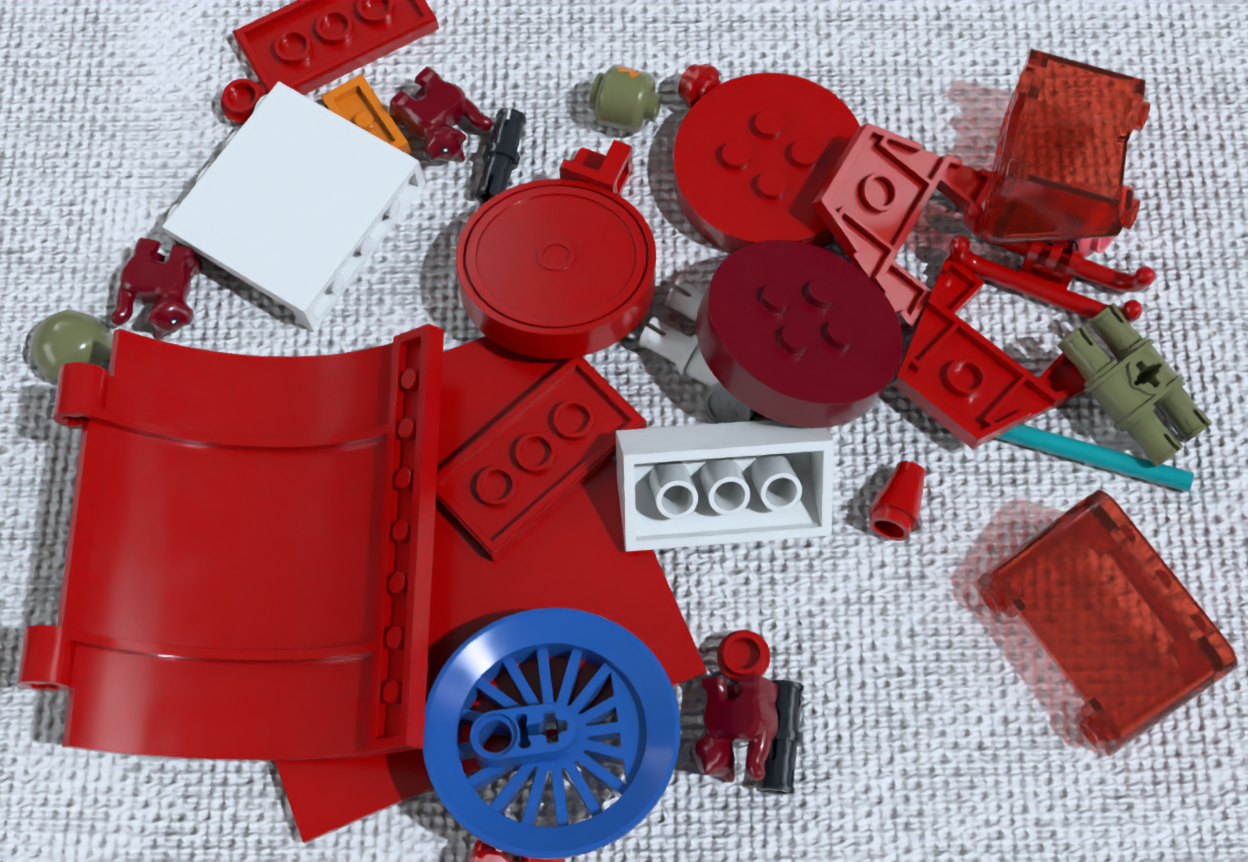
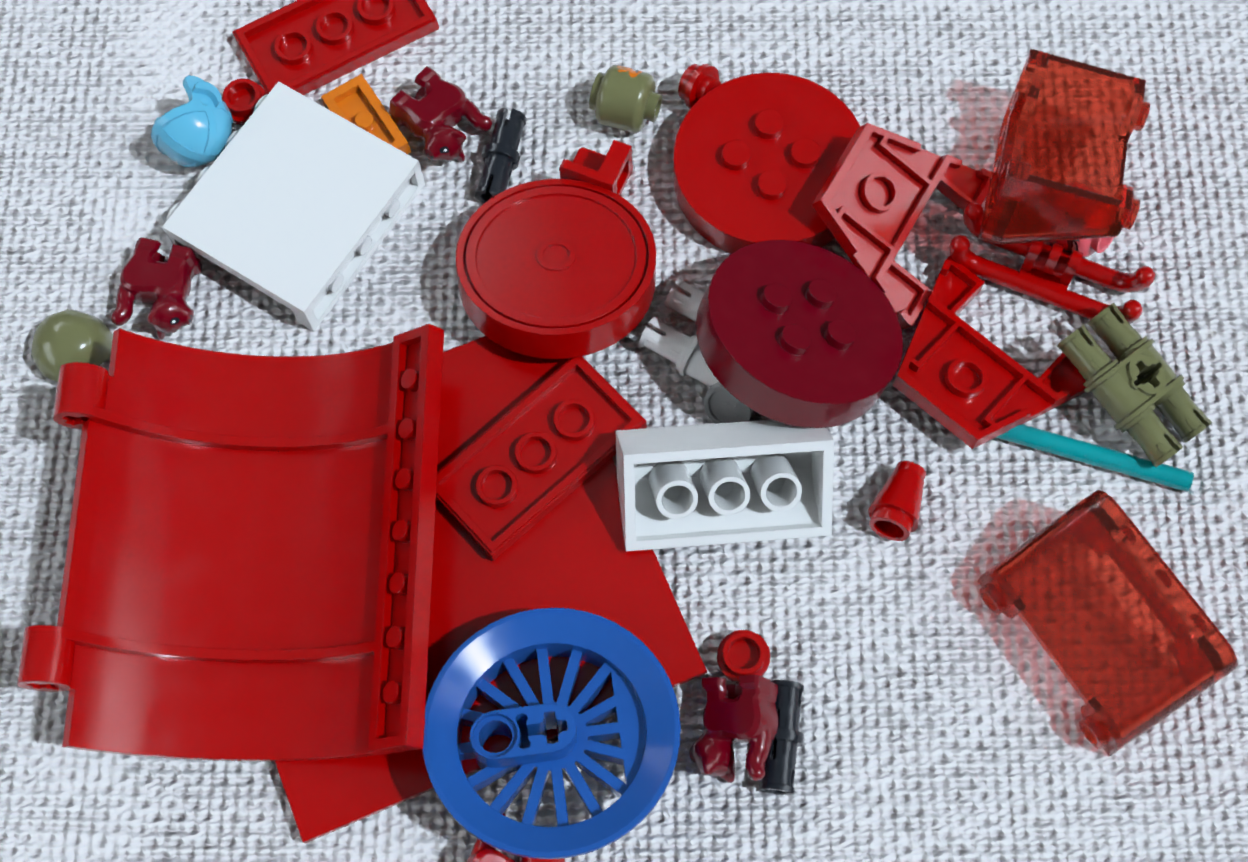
none -> medium azure cap [151,75,233,168]

